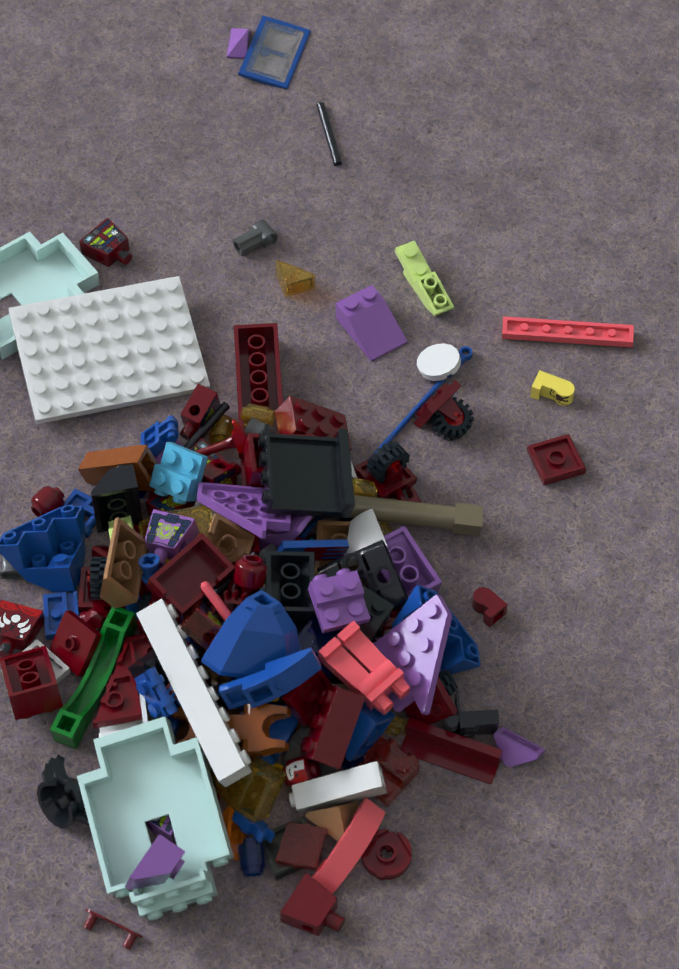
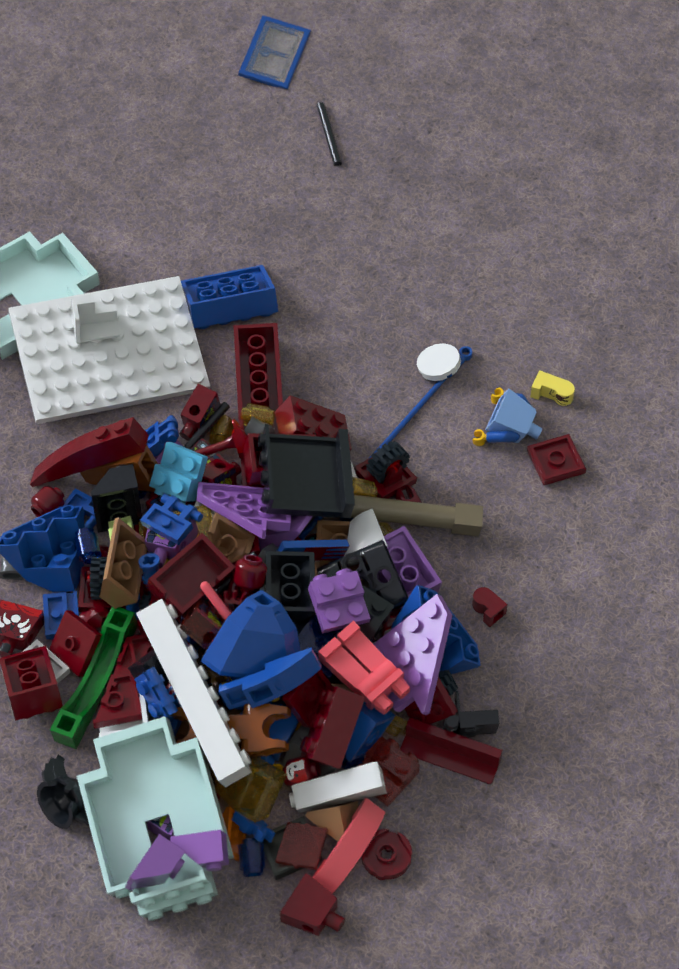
torso [79,218,132,267] -> none
dark red piece [83,908,143,950] -> none
medium lavender slope [227,28,251,59] -> none
dark grey piece [232,220,278,255] -> none
clear yellow slope [275,260,316,297] -> none
medium lavender slope [336,285,408,361] -> none
yellowish green slope [395,240,454,316] -> none
plate [413,380,474,441] -> none
medium lavender slope [494,727,546,767] -> none
coral plate [502,316,634,348] -> none
none -> dark red slope [30,417,149,487]
none -> white panel [71,295,120,343]
none -> clear blue brick [74,527,102,564]
none -> blue plate [140,494,203,545]
none -> medium lavender slope [170,829,229,871]
none -> blue slope [181,265,279,329]
none -> light blue torso [472,388,542,446]

